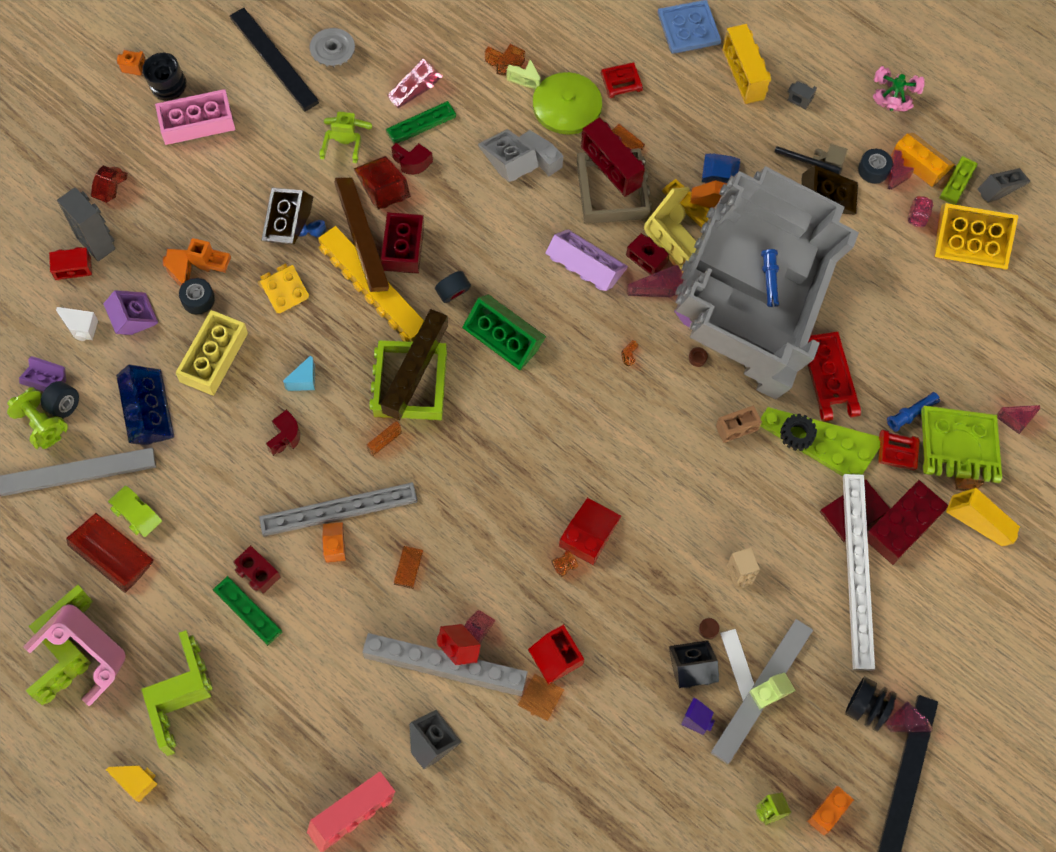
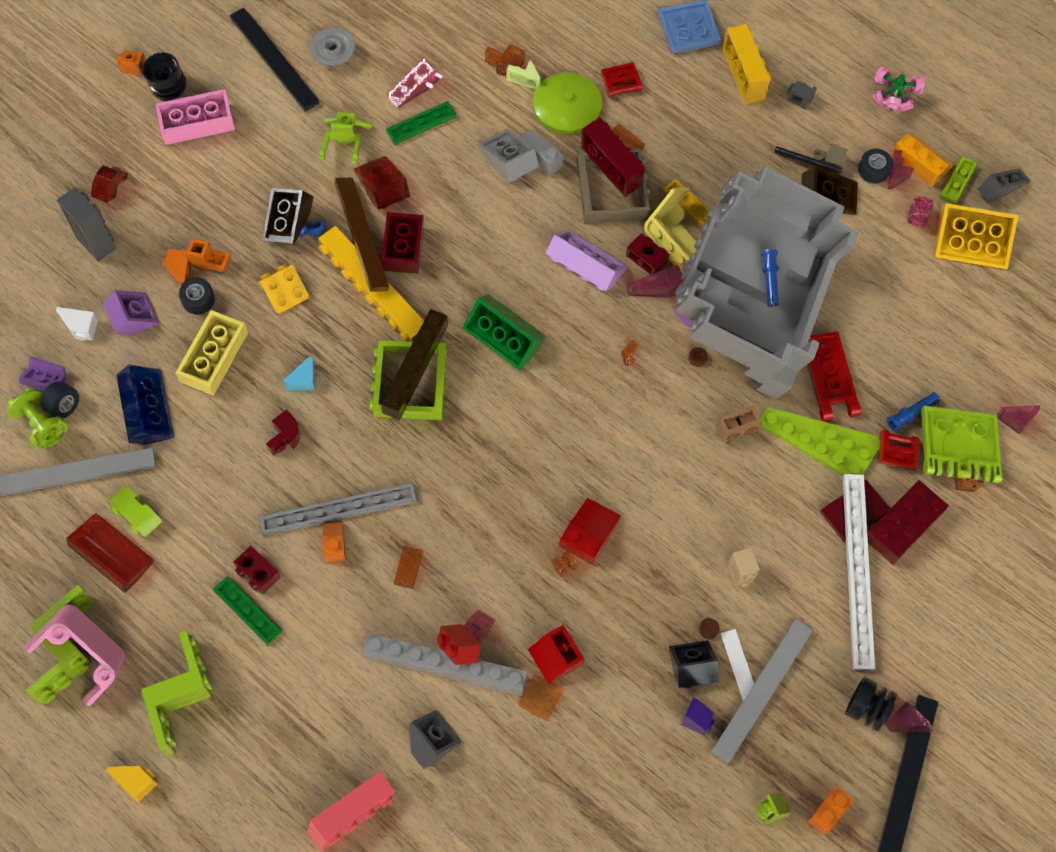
red brick [49,247,92,280] -> none
clear orange tile [366,421,402,456] -> none
dark red brick [391,143,433,175] -> none
black wheel [435,271,471,303] -> none
orange slope [690,180,727,208] -> none
blue slope [702,154,740,184] -> none
yellowish green slope [749,673,795,710] -> none
black tyre [780,414,817,451] -> none
yellow slope [946,488,1020,546] -> none

